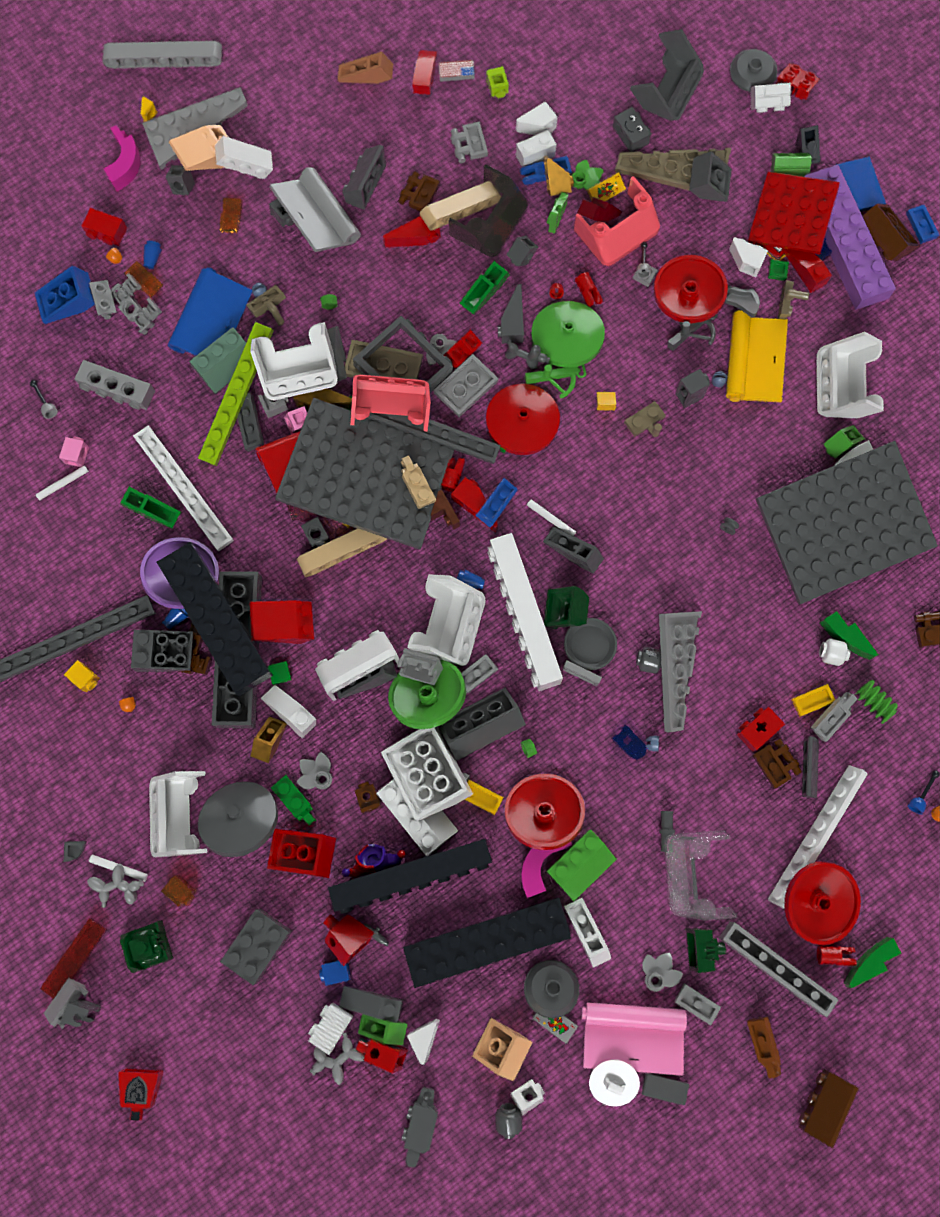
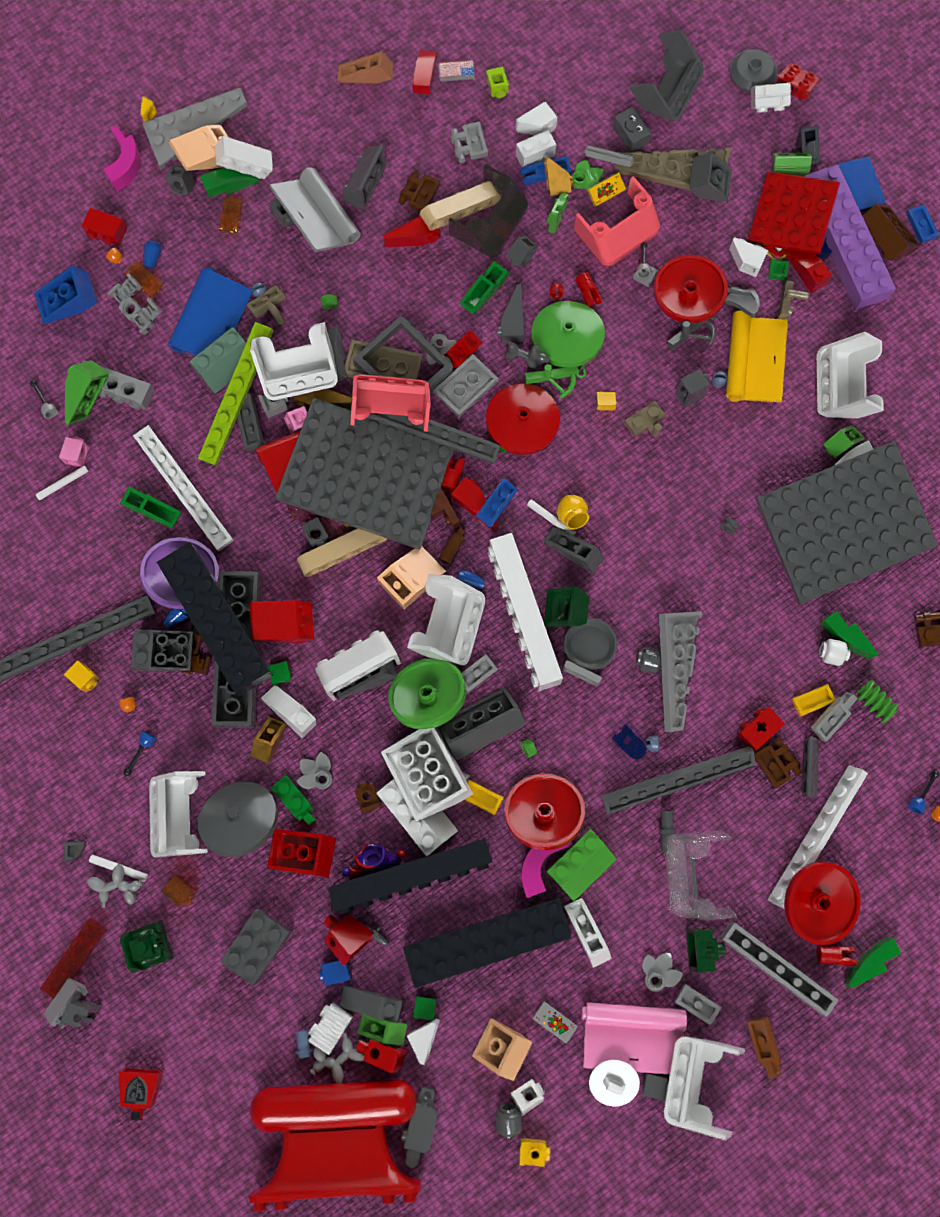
light grey hinge [89,280,116,320] -> none
light grey beam [103,41,222,68] -> none
light grey hinge [397,648,443,685] -> none
tan hinge [401,455,436,509] -> none
dark grey piece [524,960,579,1018] -> none
dark red slope [577,197,622,222] -> none
reddish brown slope [798,1069,859,1149] -> none
none -> bright green slope [65,360,110,425]
none -> hinge [123,731,157,776]
none -> green slope [200,168,260,198]
none -> red piece [249,1080,422,1212]
none -> sand blue pin [295,1030,313,1058]
none -> light nougat slope [377,547,446,610]
none -> green tile [413,996,436,1020]
none -> reddish brown cylinder [439,528,465,566]
none -> yellow brick [519,1138,550,1167]
none -> yellow piece [556,495,589,530]
none -> light grey axle [585,145,634,167]
none -> dark grey plate [601,746,756,815]
none -> white windscreen [664,1037,745,1140]

